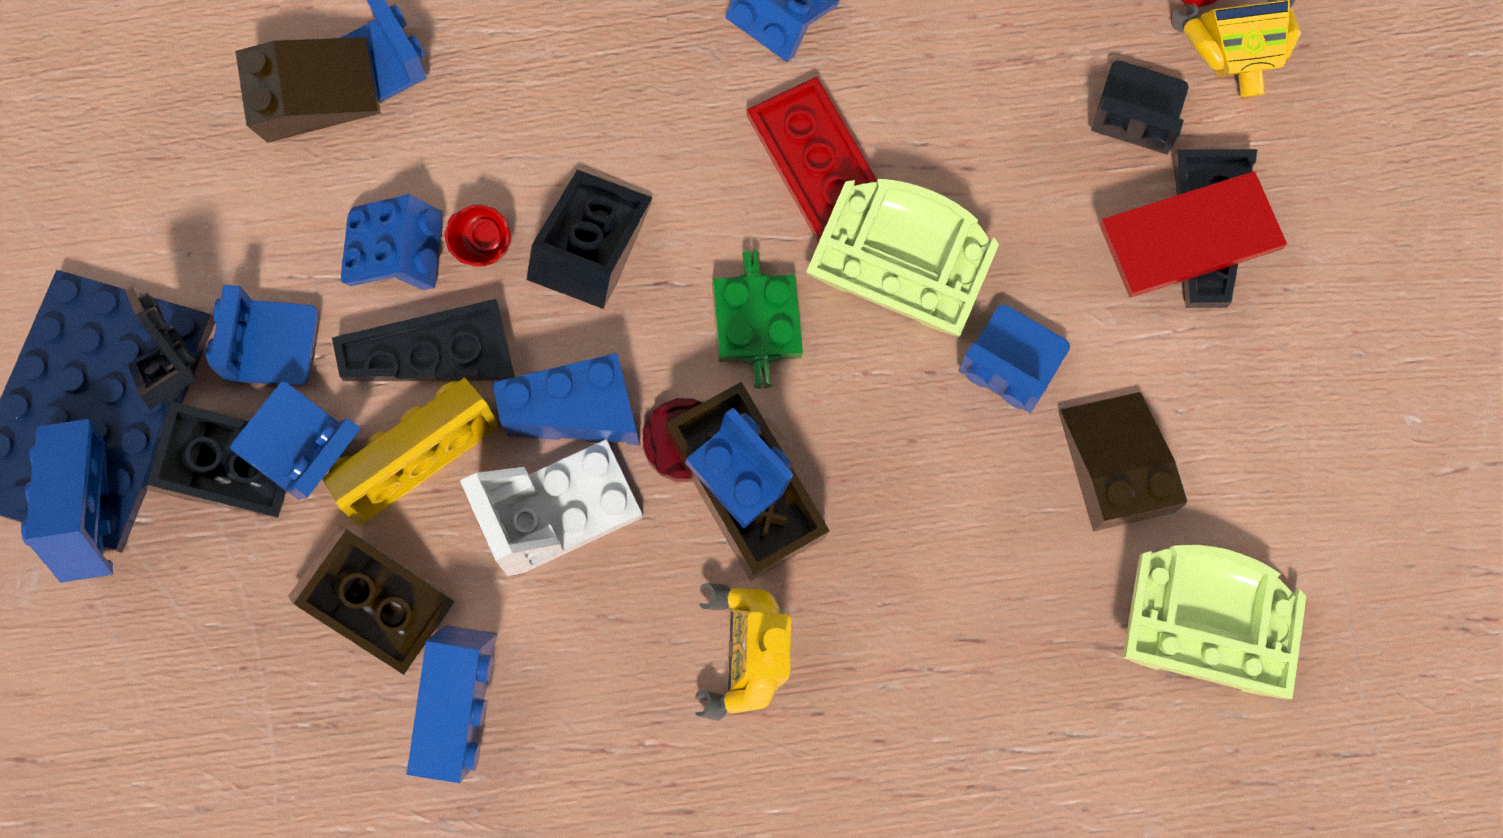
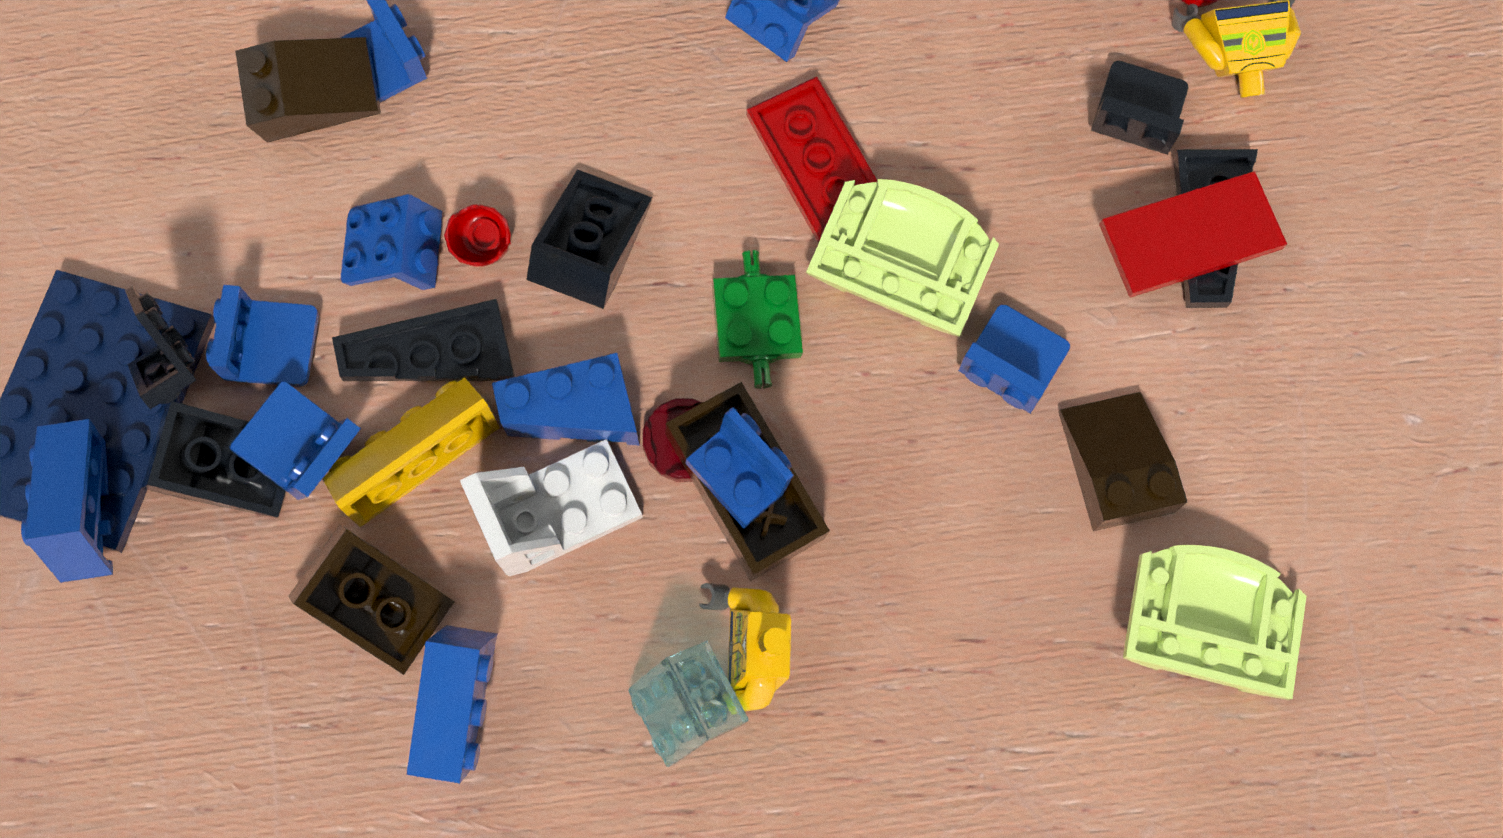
none -> clear light blue bracket [628,640,749,767]

